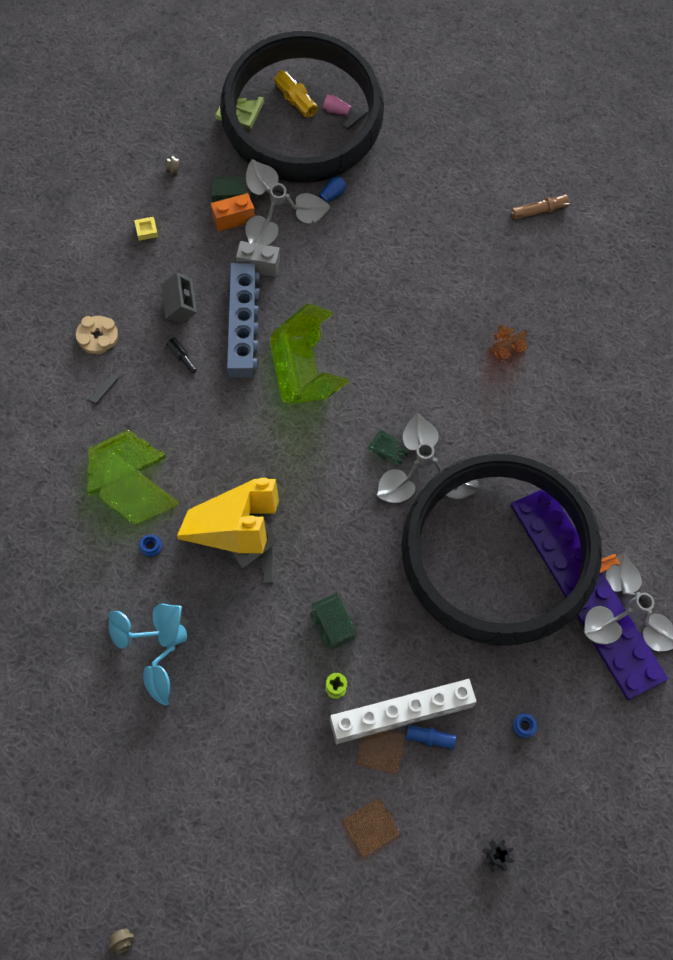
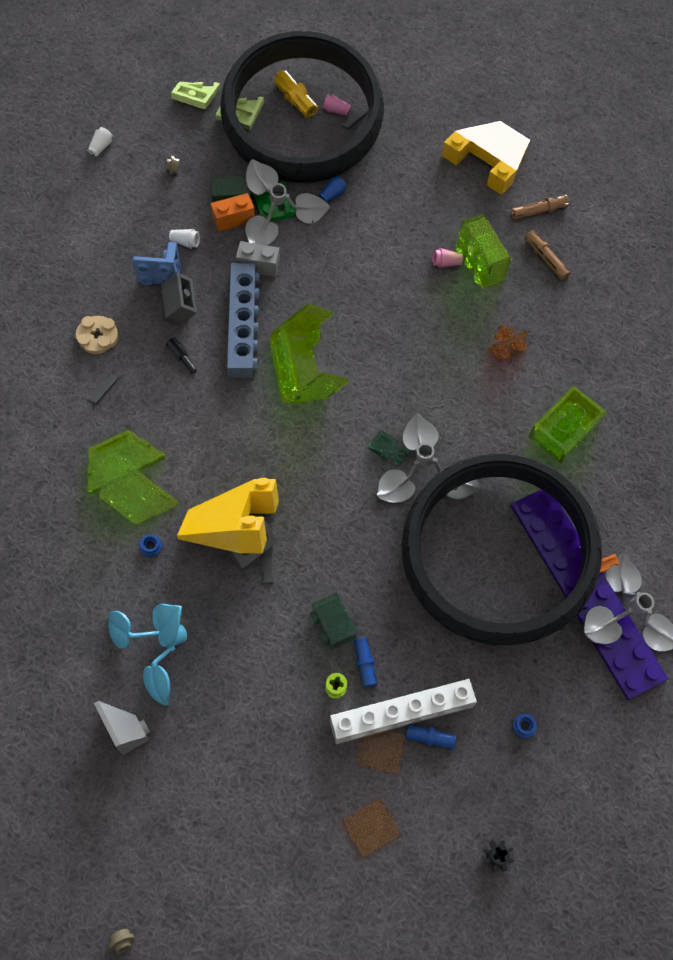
light yellow plate [134,217,158,241] -> none
none -> white cone [88,127,113,157]
none -> light grey slope [94,701,150,755]
none -> medium blue bracket [133,242,181,285]
none -> white cone [169,229,200,249]
none -> yellowish green wing [171,82,220,109]
none -> green plate [253,182,296,222]
none -> blue pin [353,638,378,688]
none -> bright pink cone [432,248,463,268]
none -> wedge [442,121,530,195]
none -> clear neon green brick [456,214,511,289]
none -> medium nougat pin [524,230,571,281]
none -> clear neon green brick [528,385,607,463]

